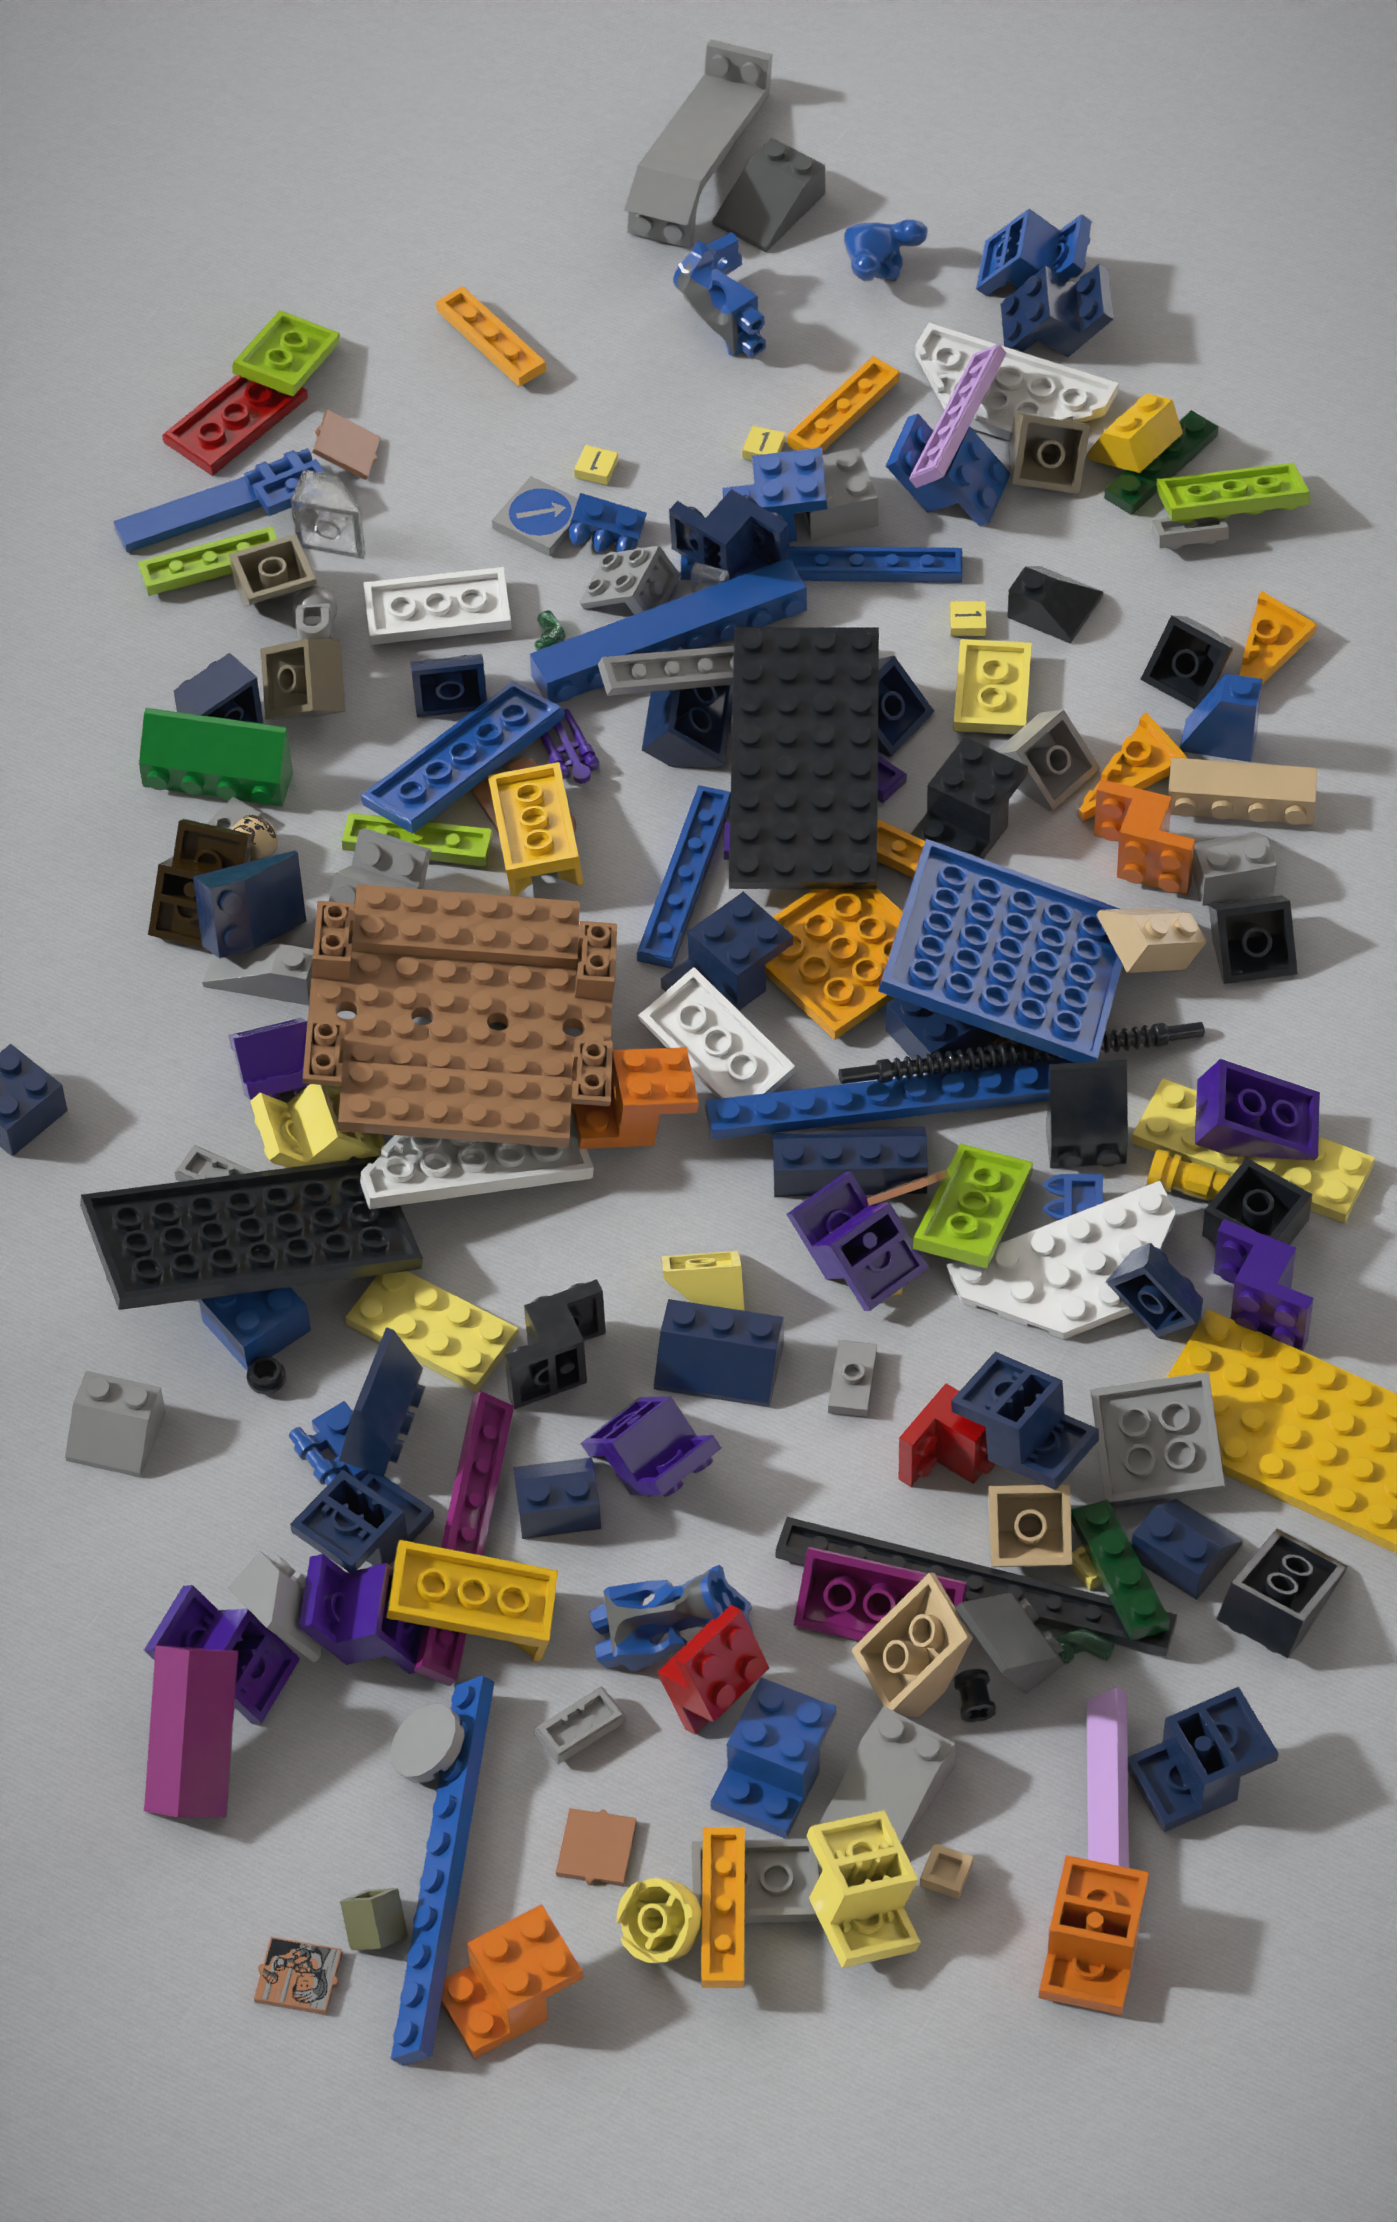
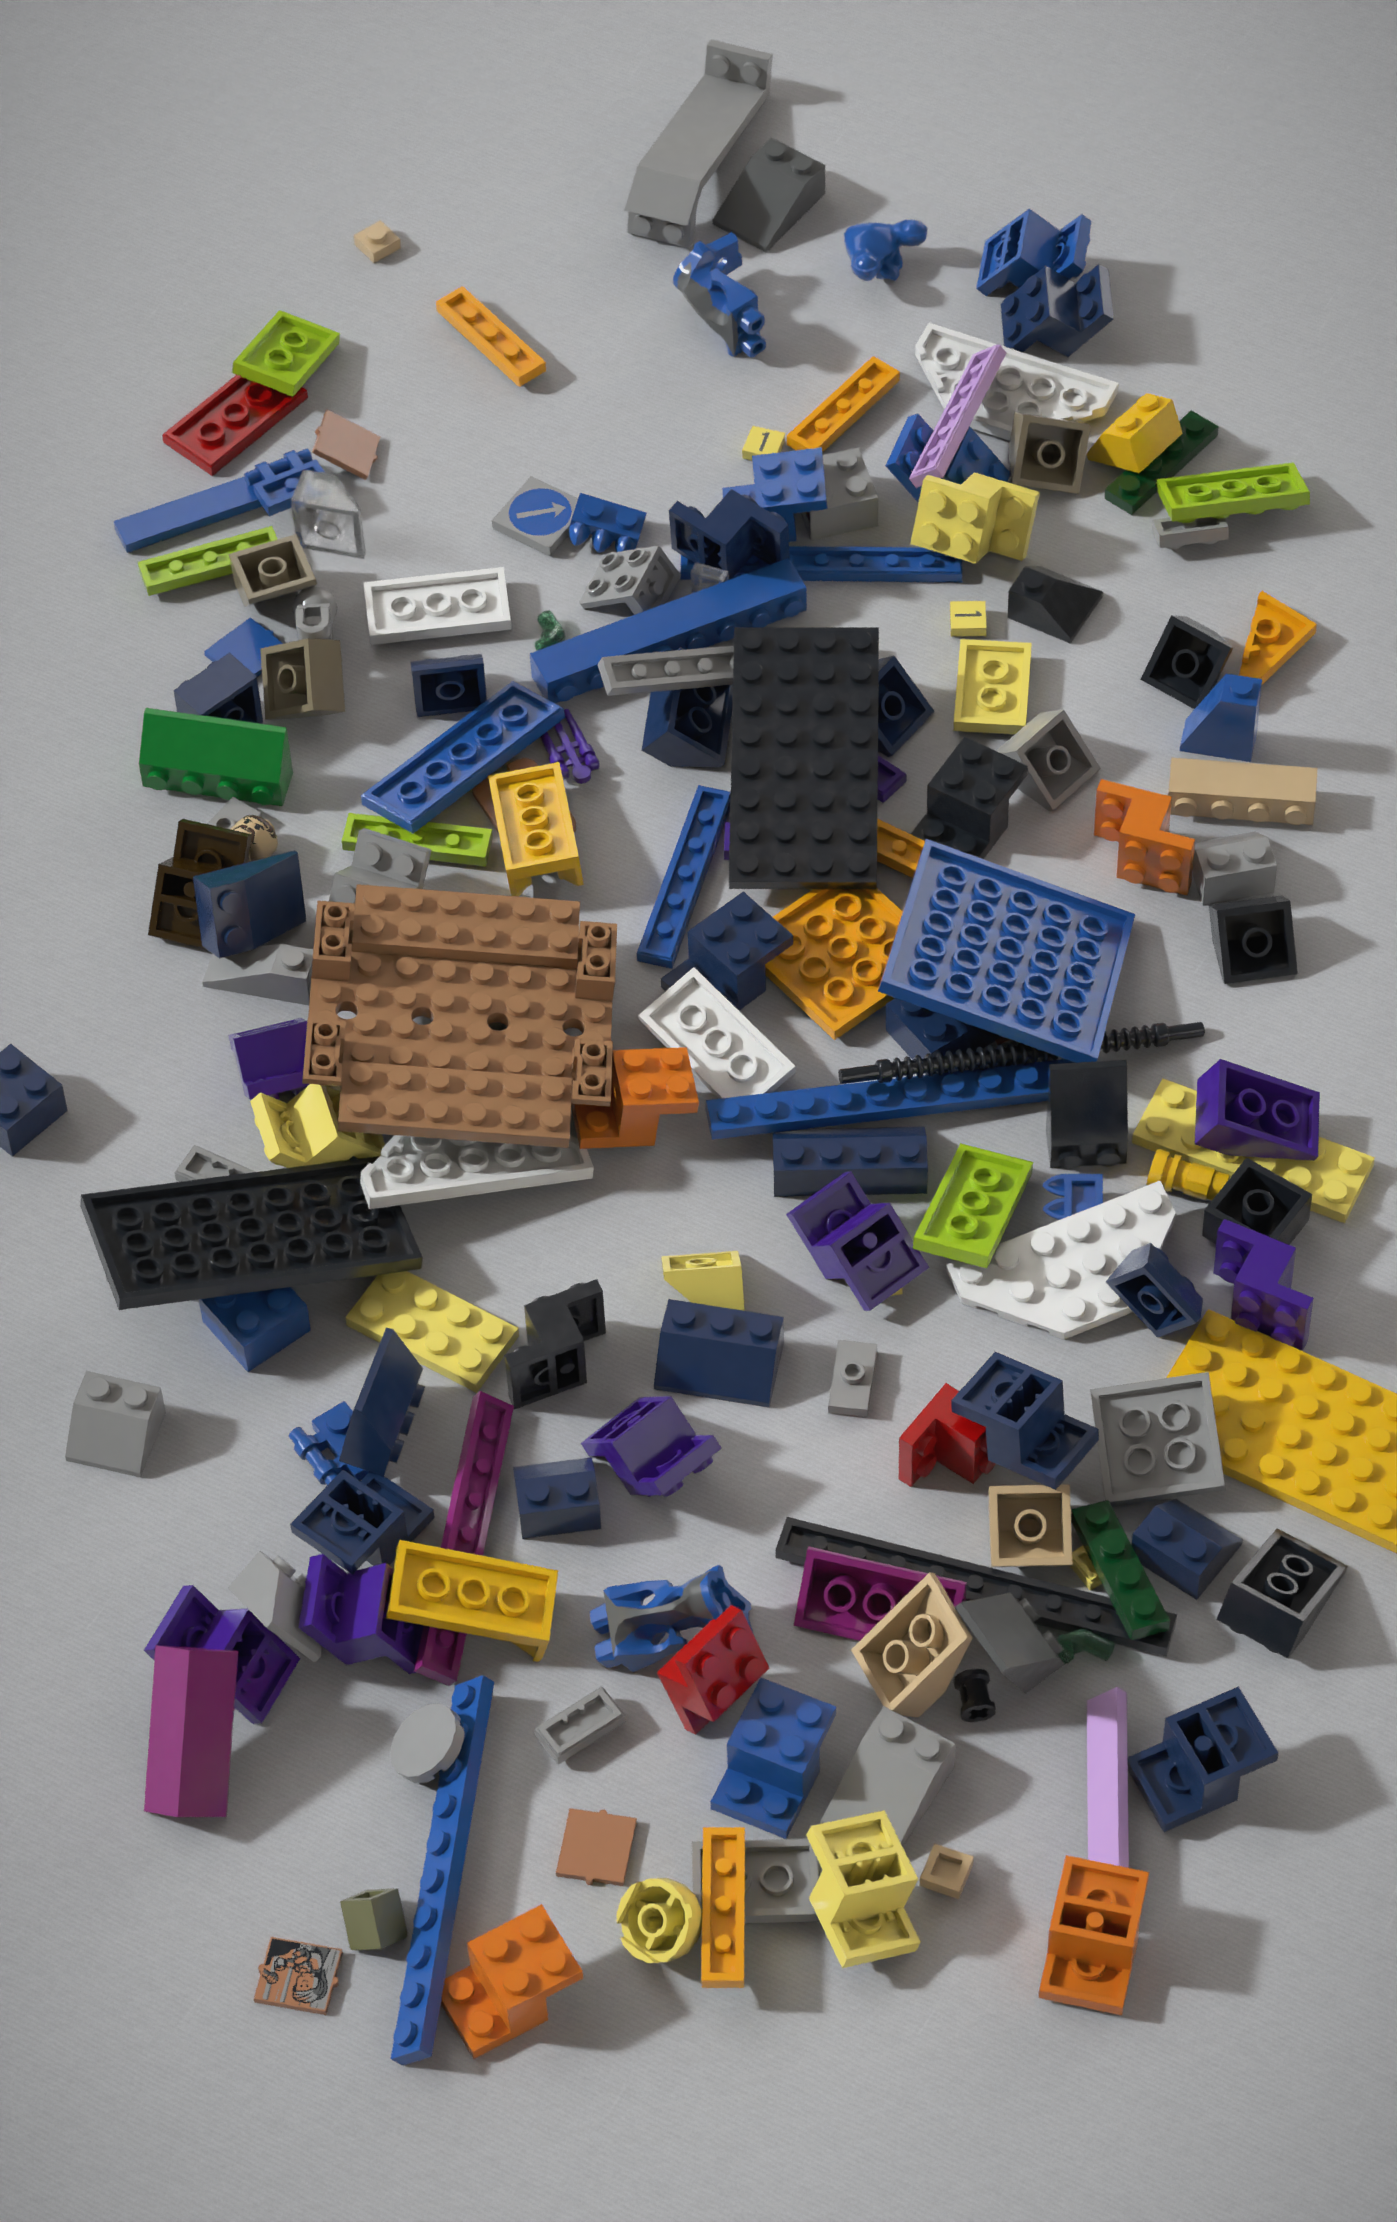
black plate [246,1356,286,1394] -> none
light yellow tile [574,445,619,485] -> none
nougat piece [867,1169,949,1206] -> none
light orange wing [1077,712,1188,822] -> none
tan slope [1096,907,1207,973] -> none
none -> blue piece [204,617,283,677]
none -> tan plate [353,220,401,263]
none -> light yellow bracket [910,472,1040,564]

